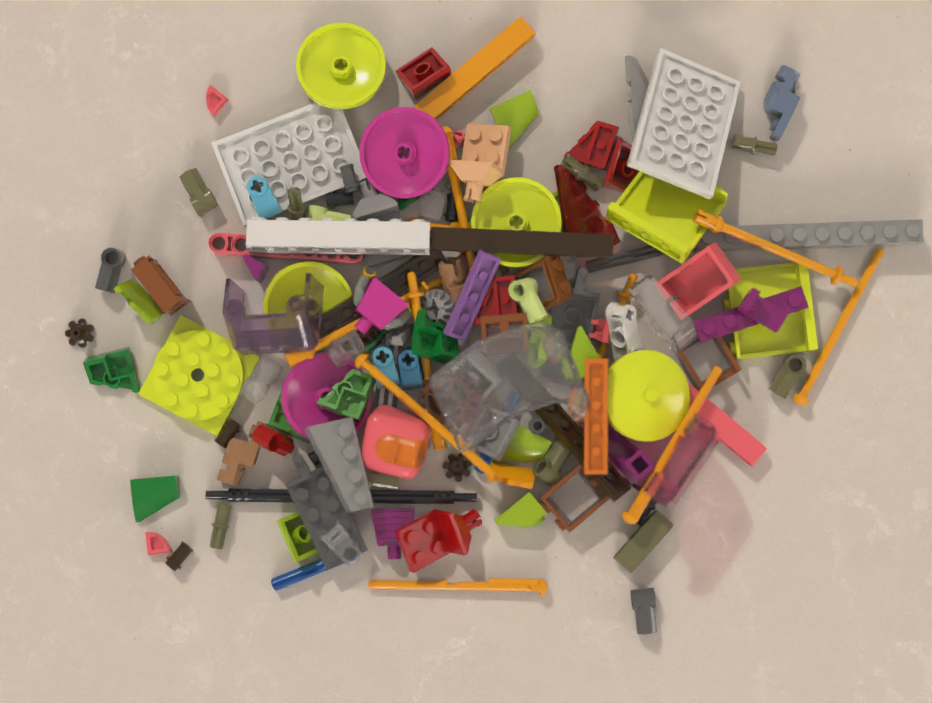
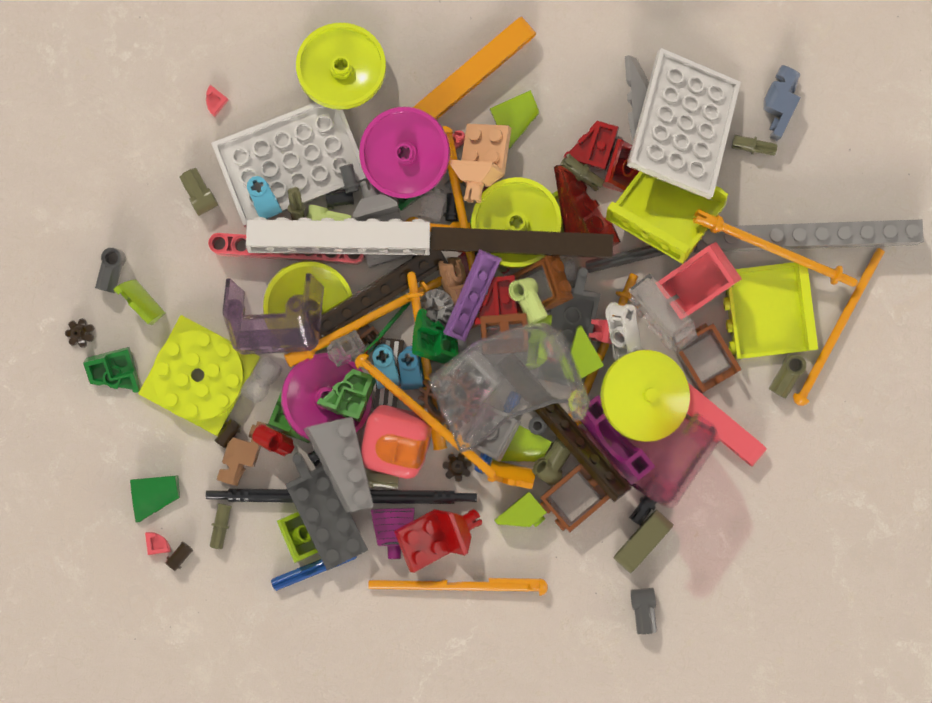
dark orange window [131,256,191,316] -> none
magenta slope [243,254,269,284] -> none
clear piece [320,521,361,565] -> none
dark pink torso [353,266,414,335] -> none
light grey plate [386,323,414,346] -> none
red slope [395,47,451,100] -> none
orange plate [584,358,608,475] -> none
light orange bar [622,366,723,524] -> none
magenta plate [693,286,809,343] -> none
magenta bracket [737,287,788,333] -> none

